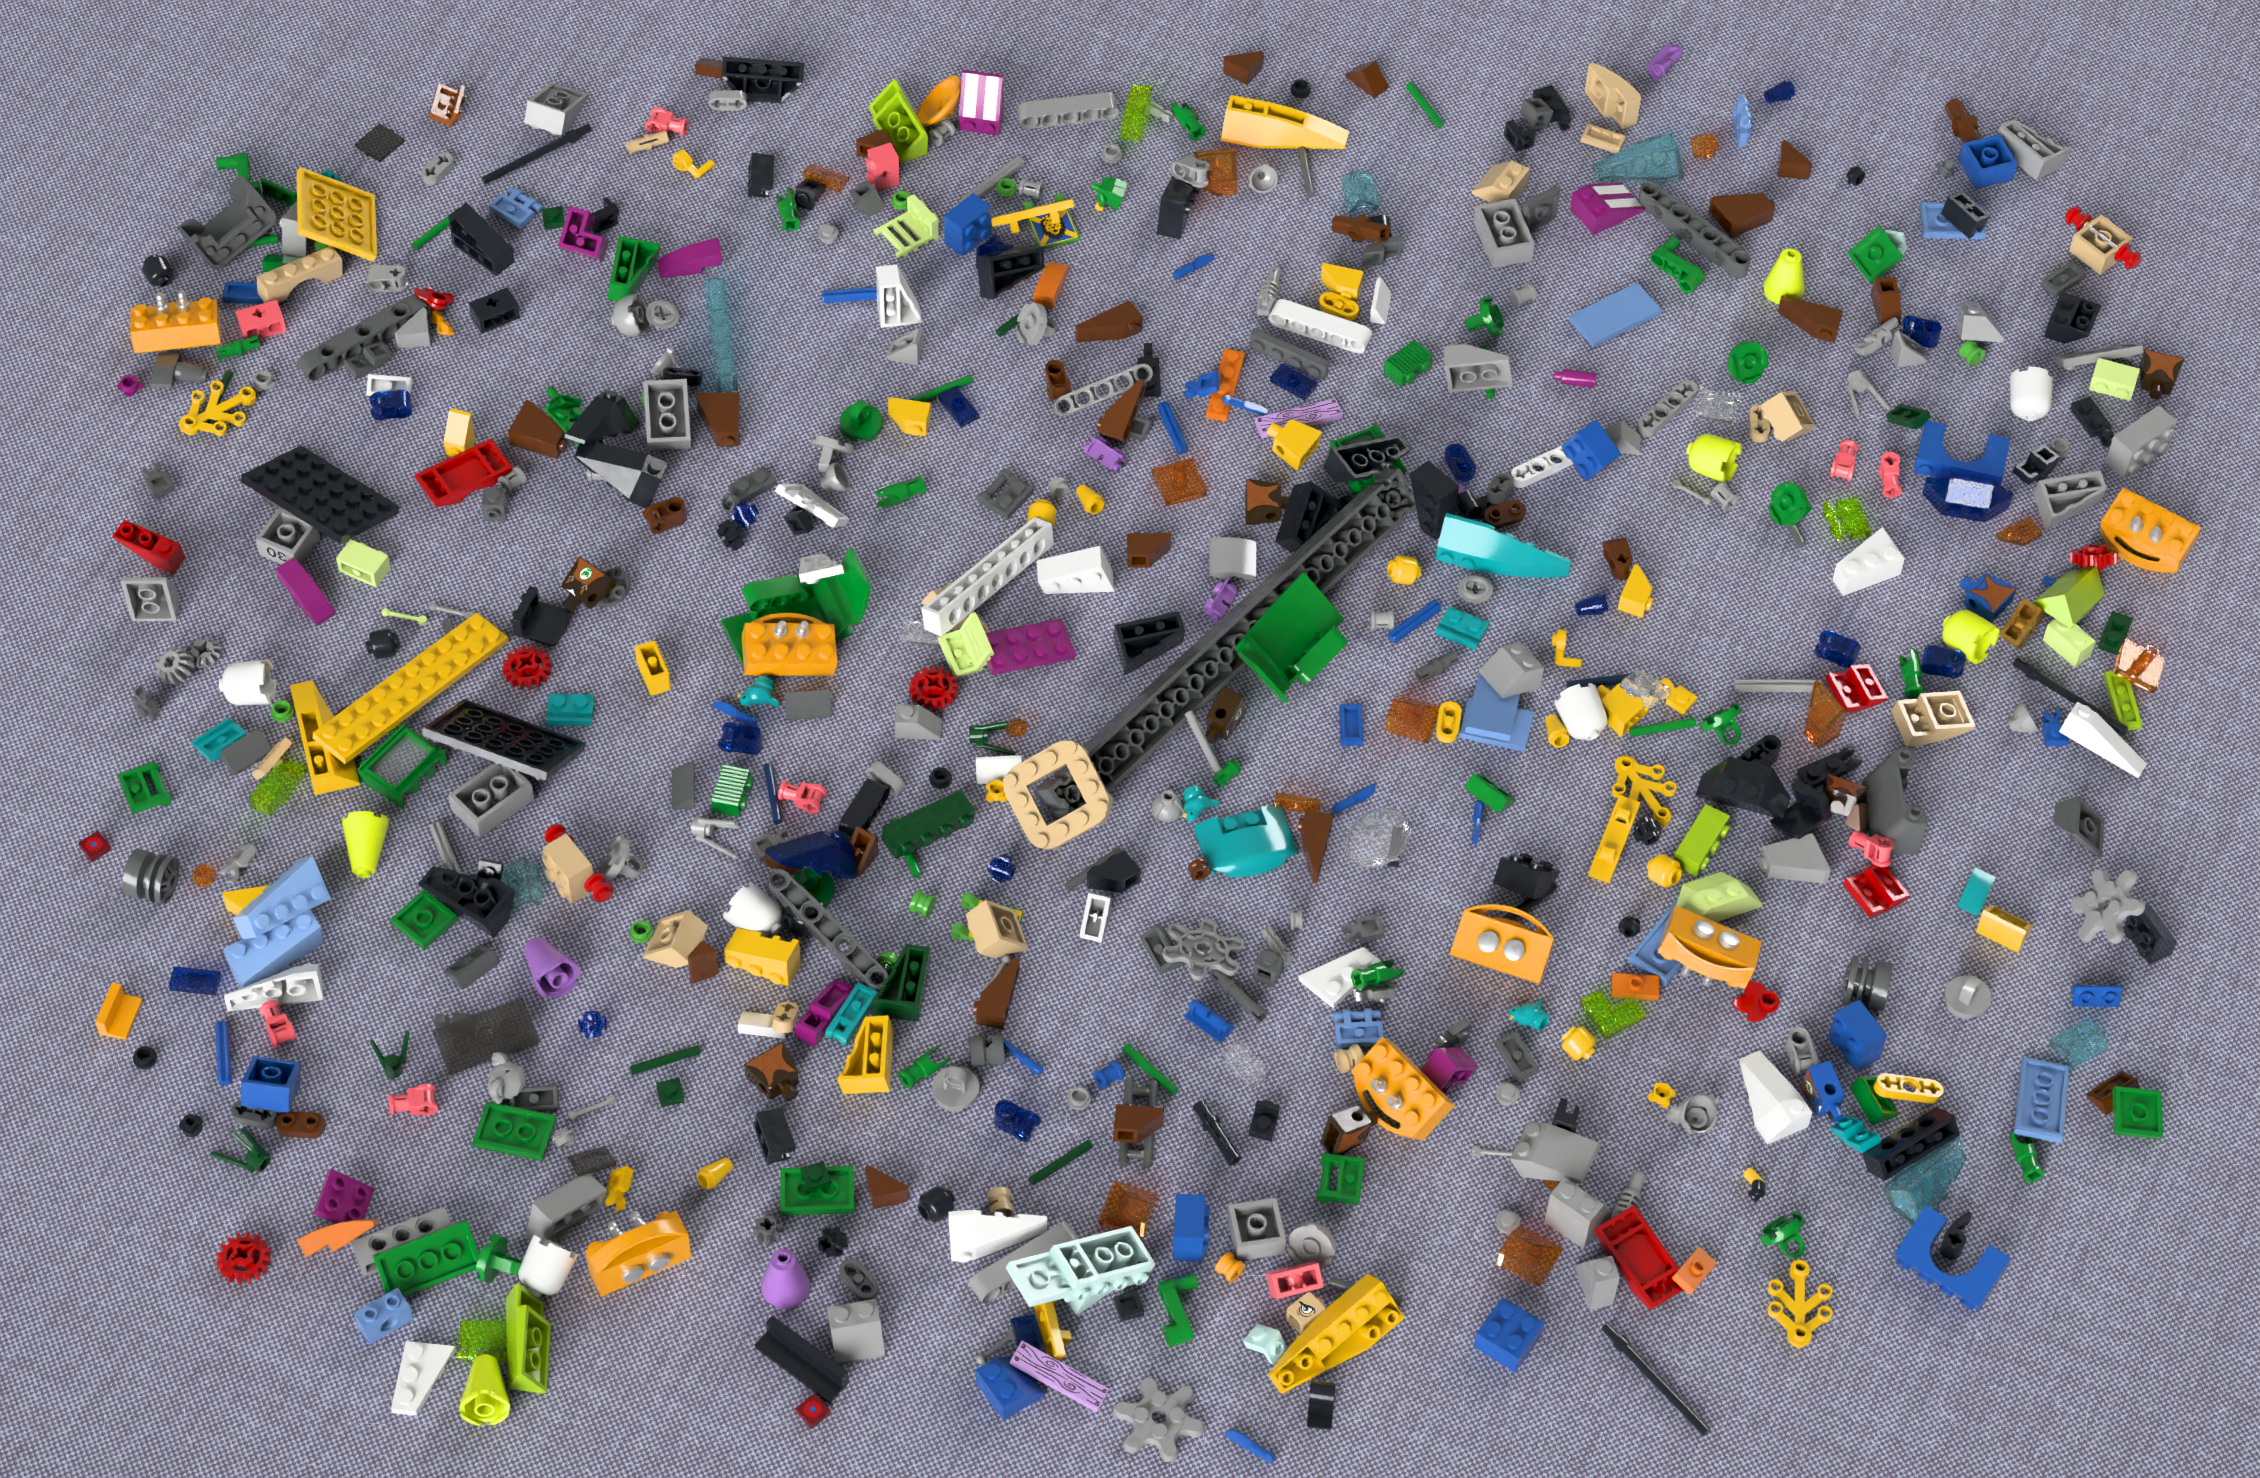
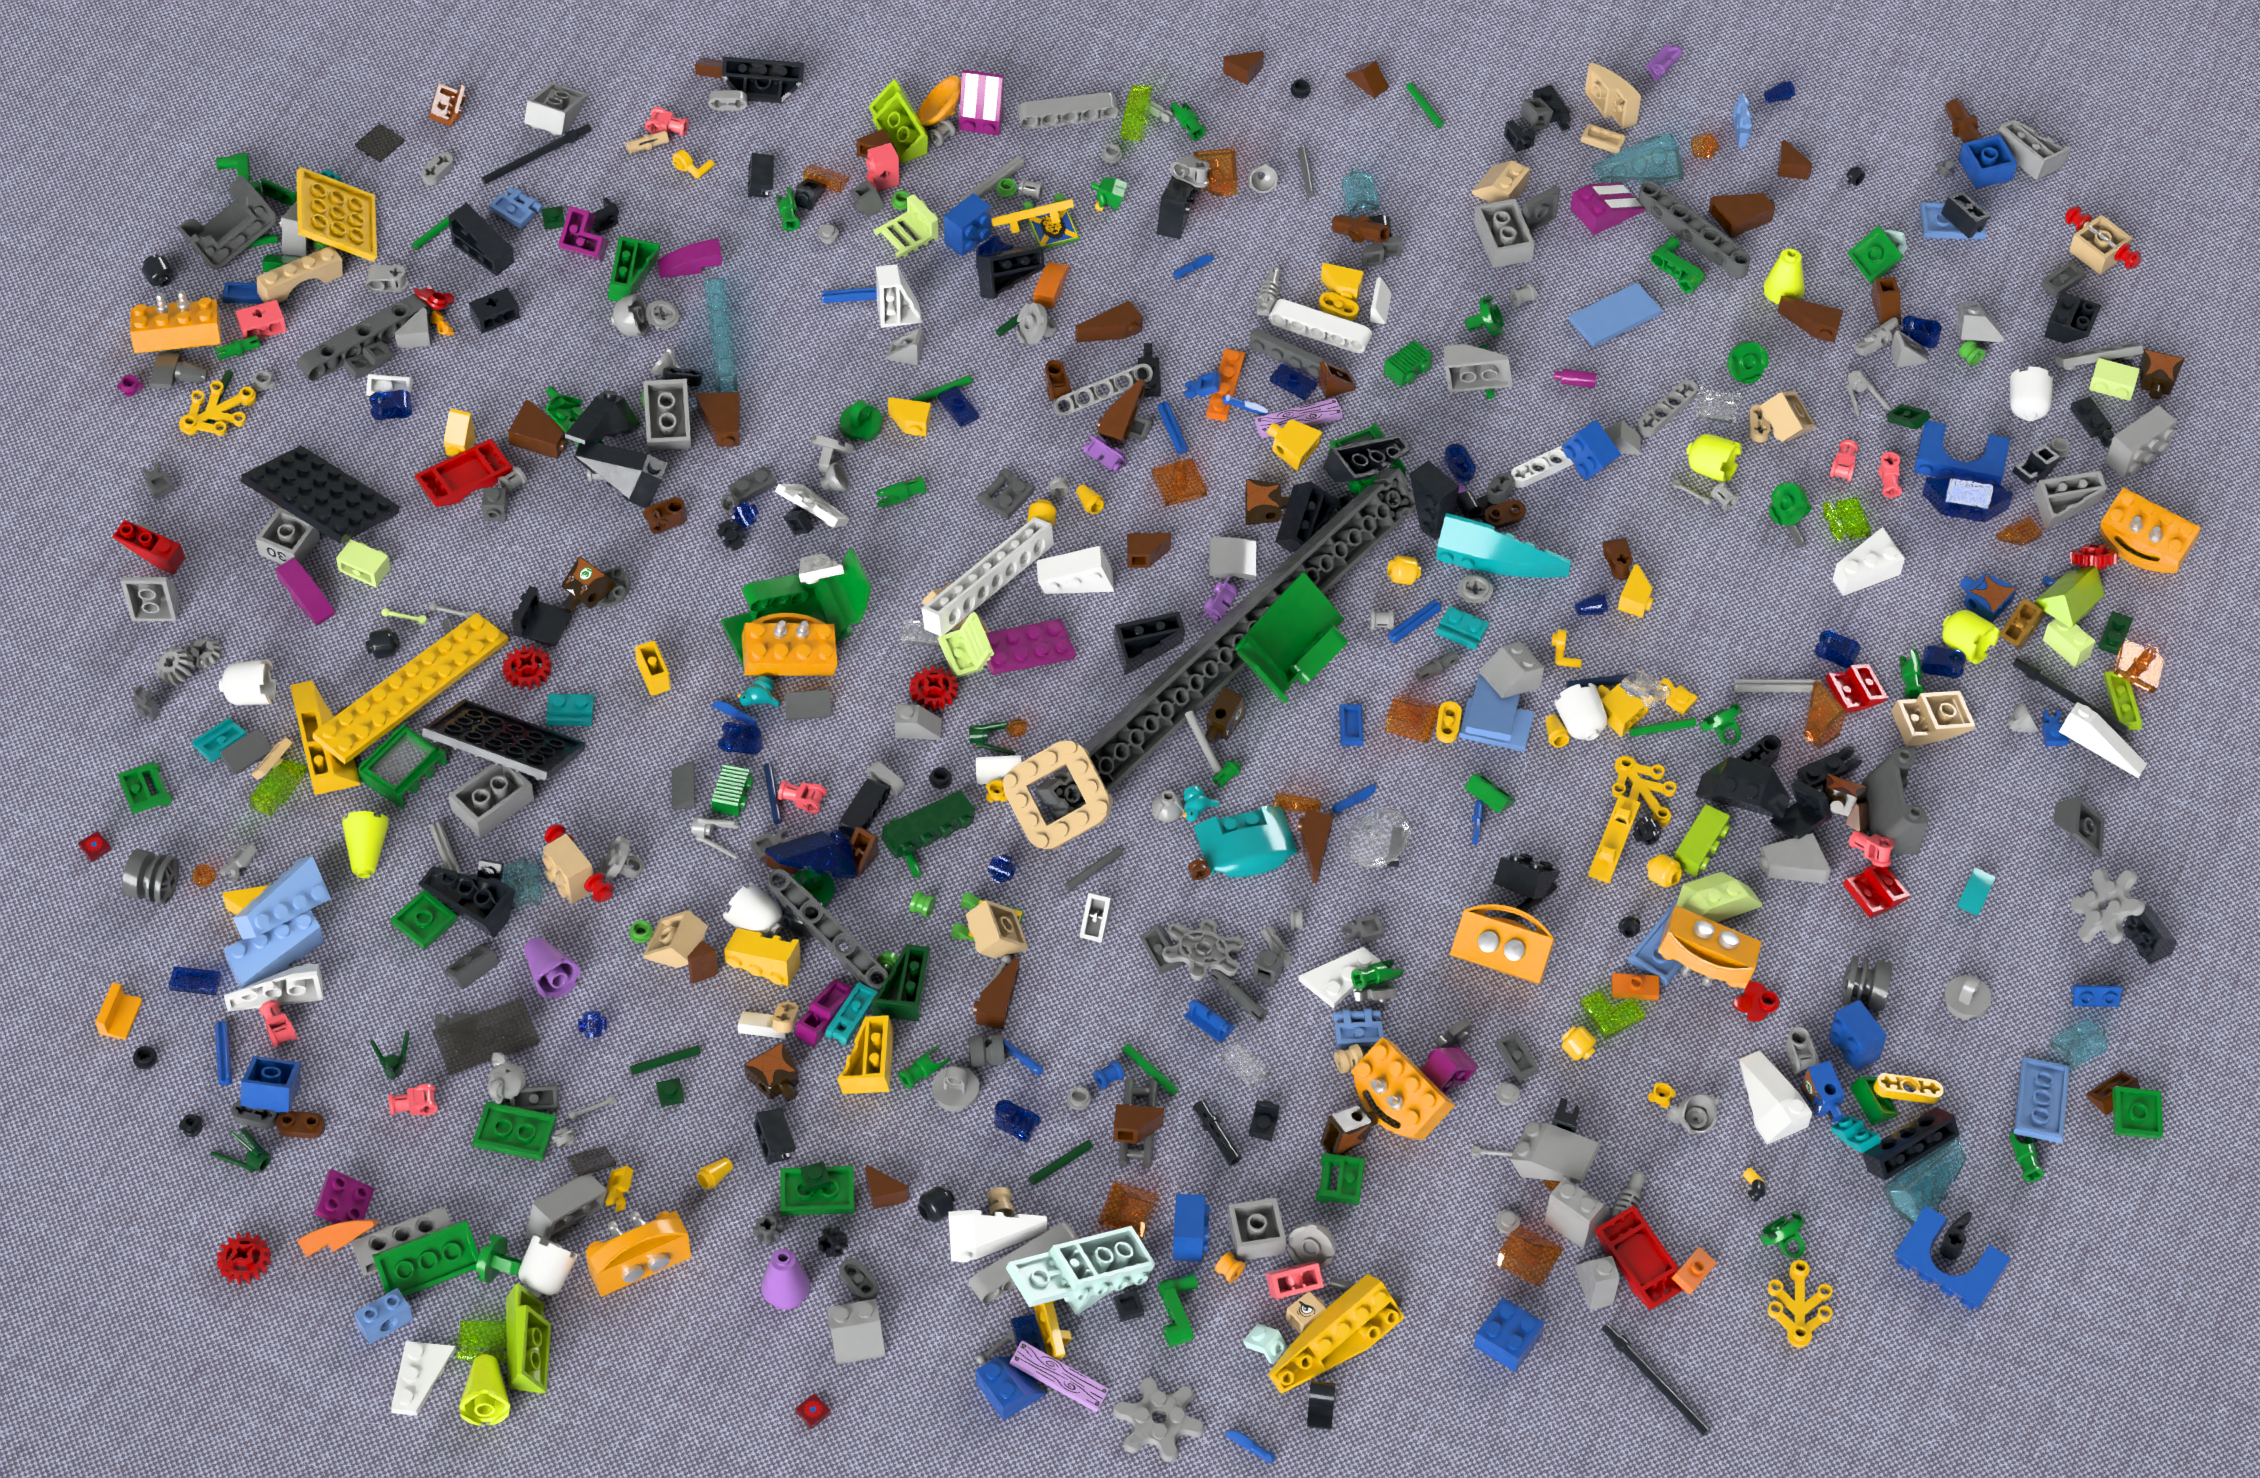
bright green plate [271,700,294,722] -> none
black panel [755,1315,849,1403] -> none
black slope [1087,850,1141,893] -> none
yellow wedge [1221,95,1349,149] -> none
teal animal [1508,999,1550,1031] -> none
yellow slope [1976,905,2034,953] -> none
none -> reddish brown slope [1318,360,1356,398]

